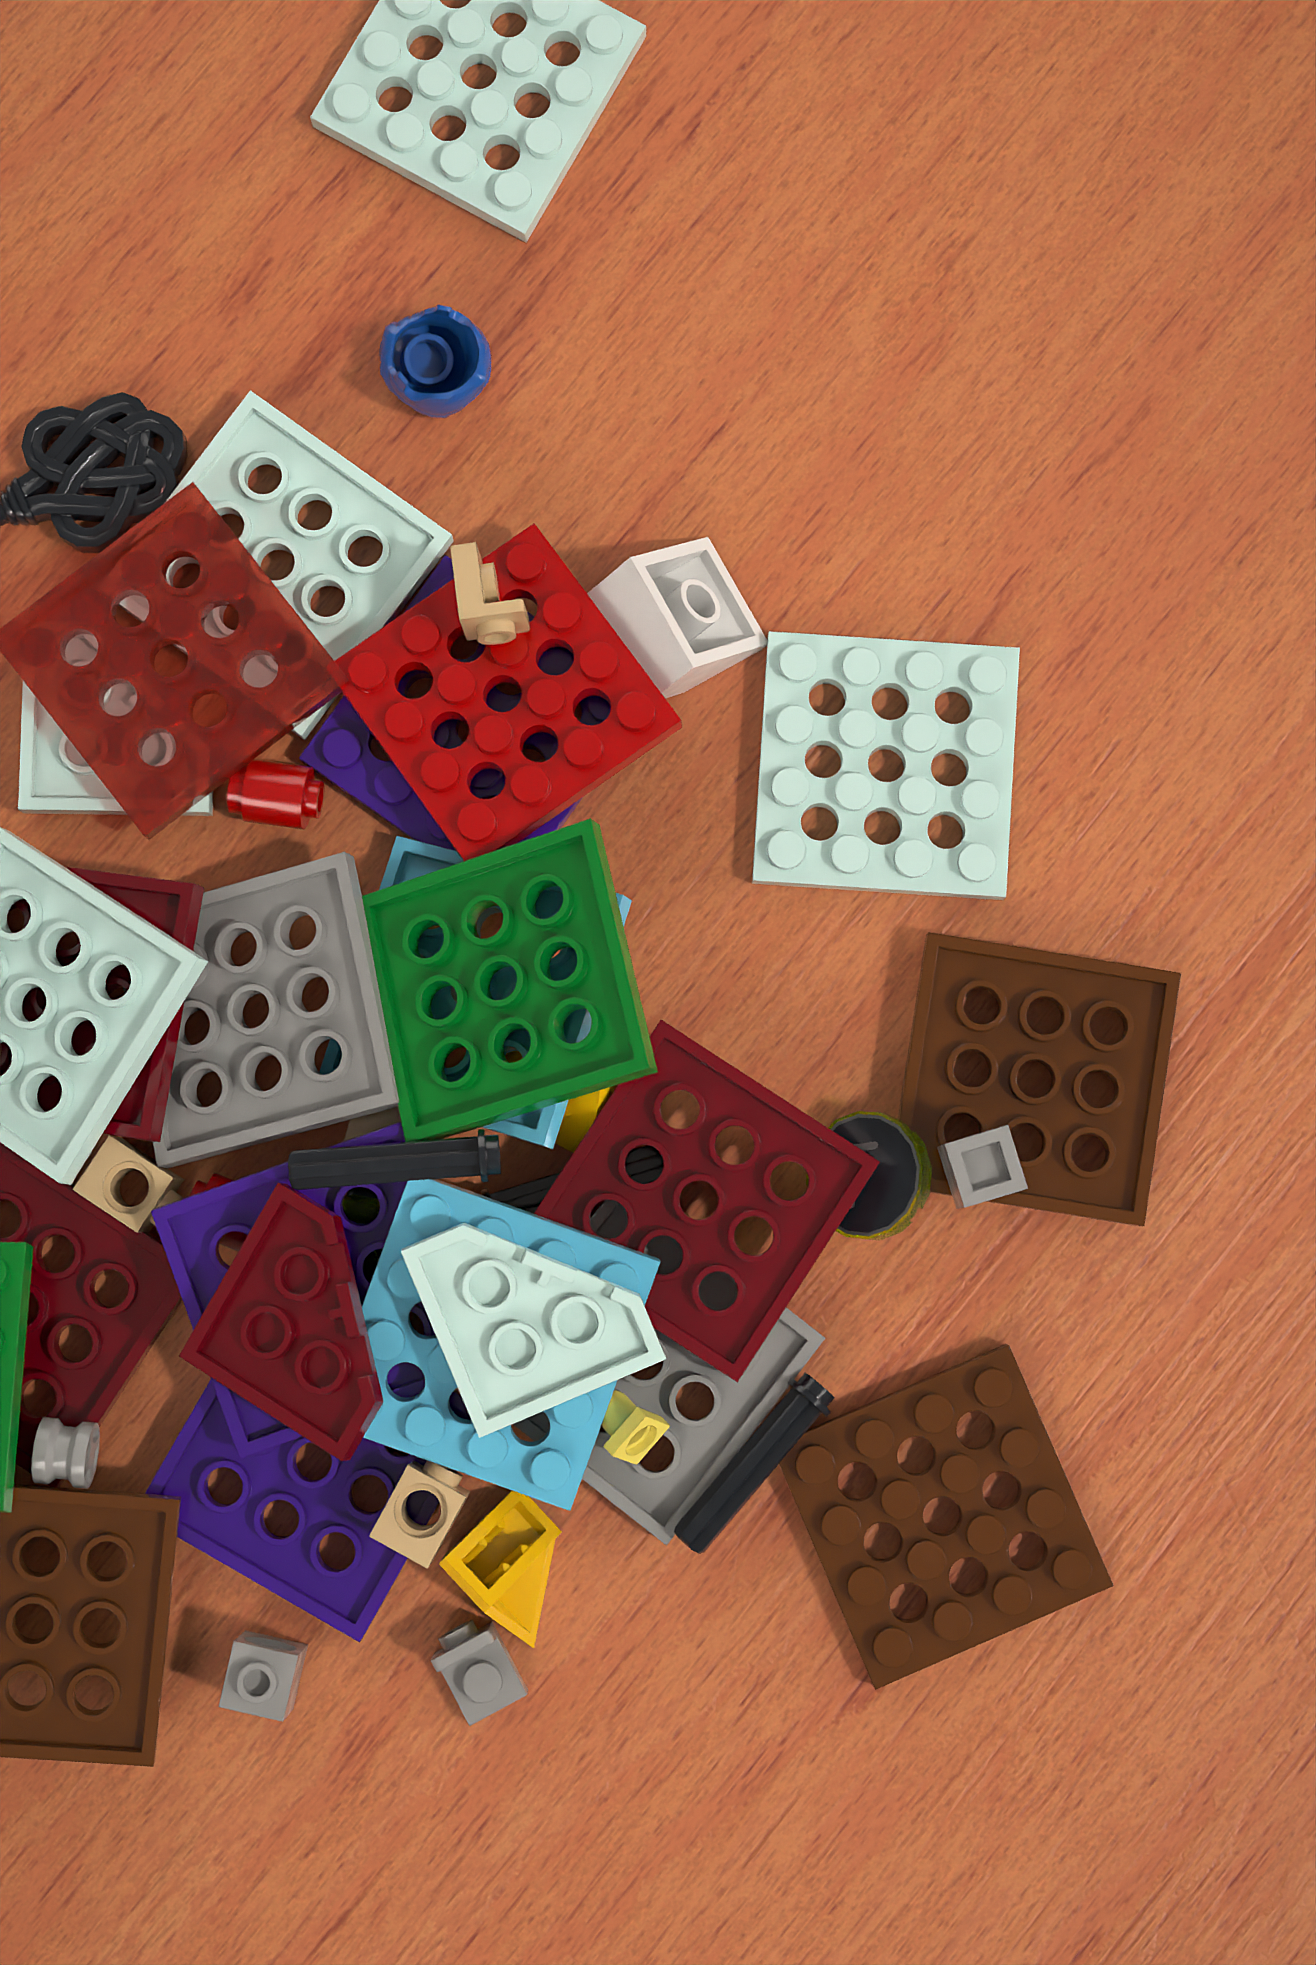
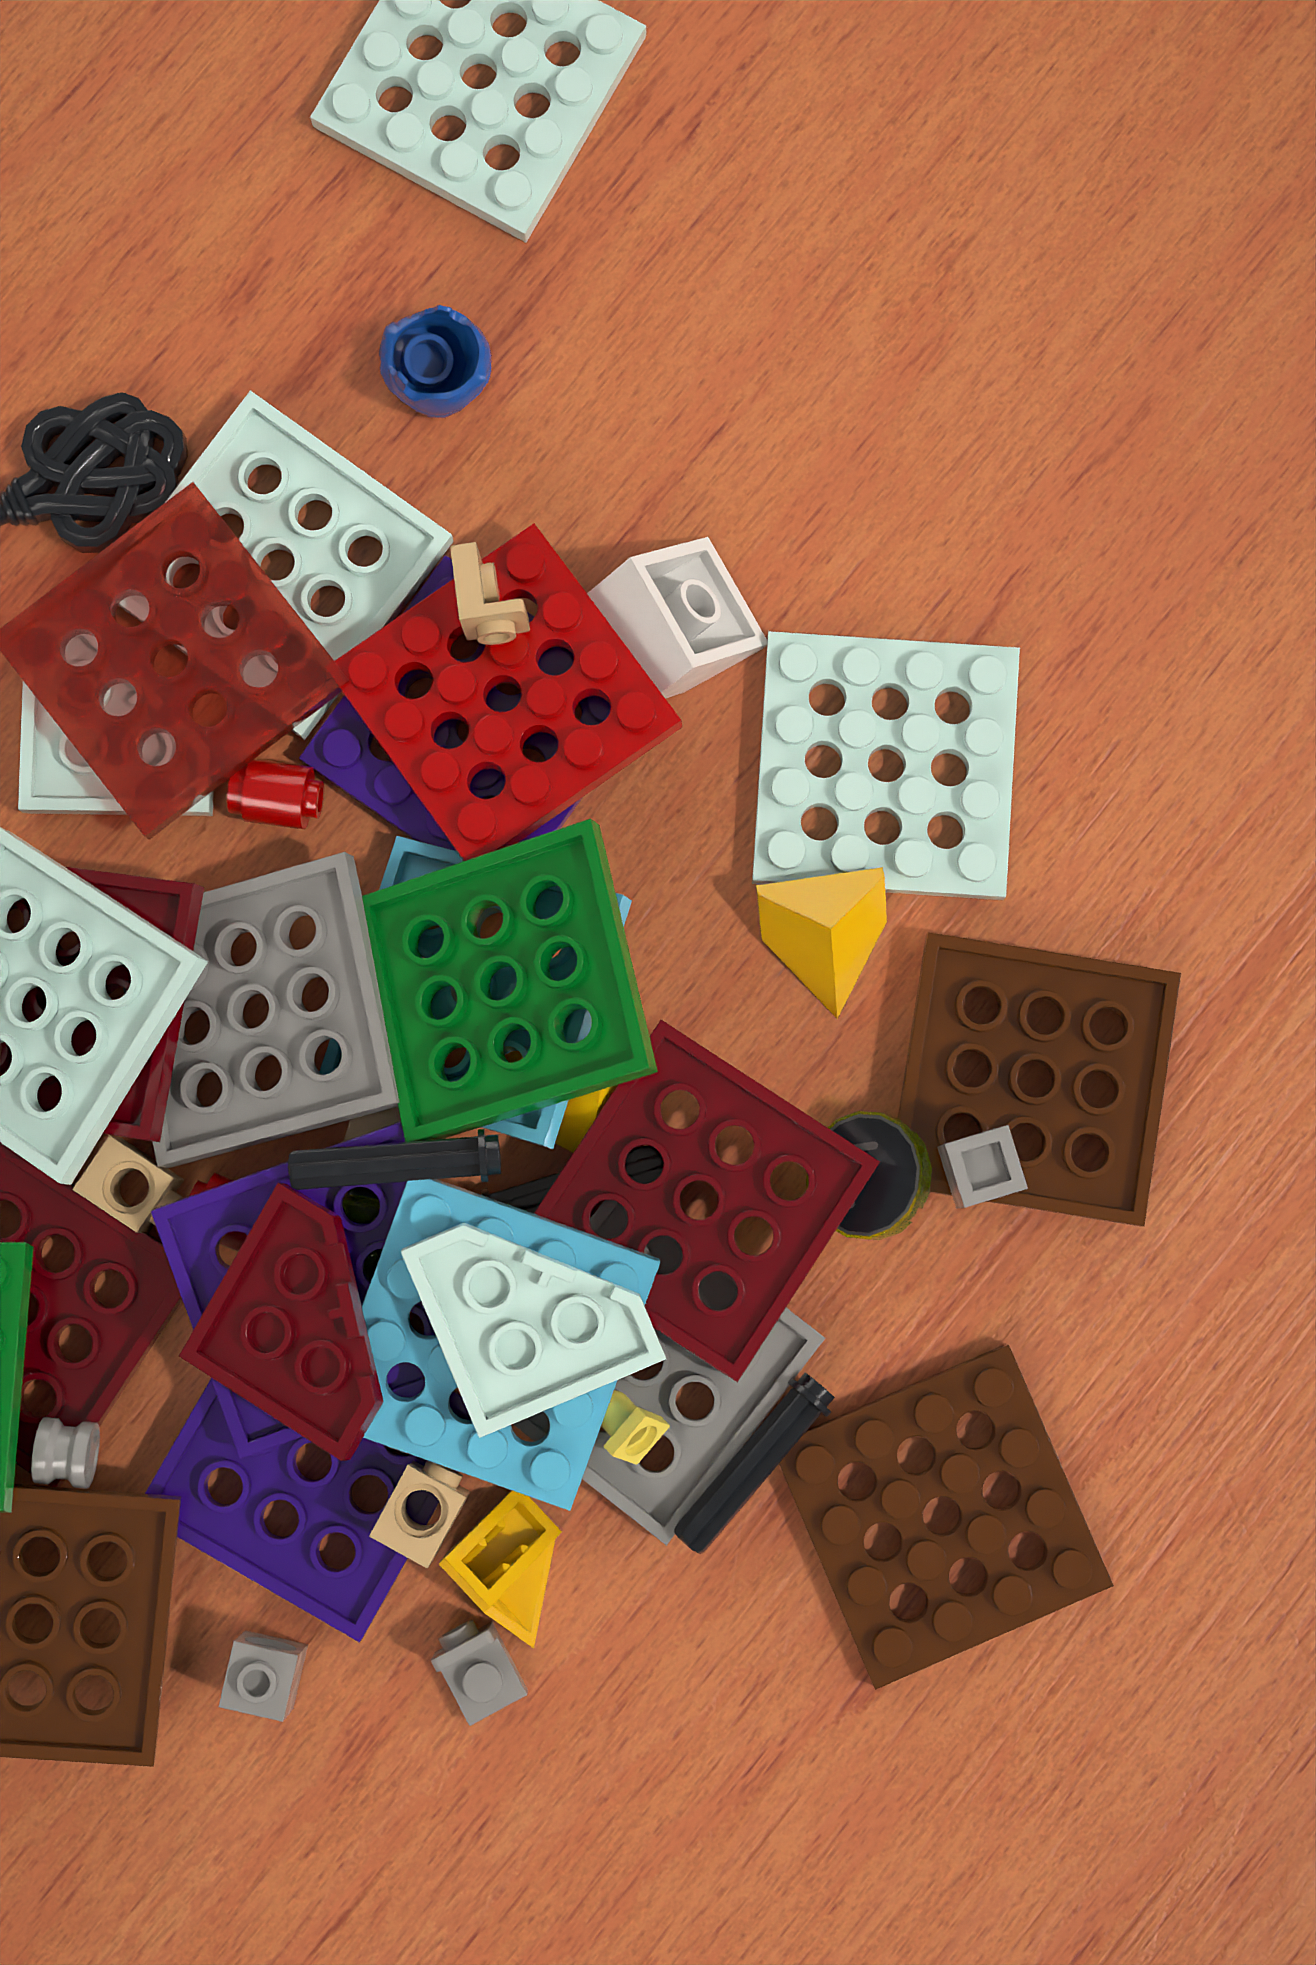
none -> yellow slope [756,867,887,1019]

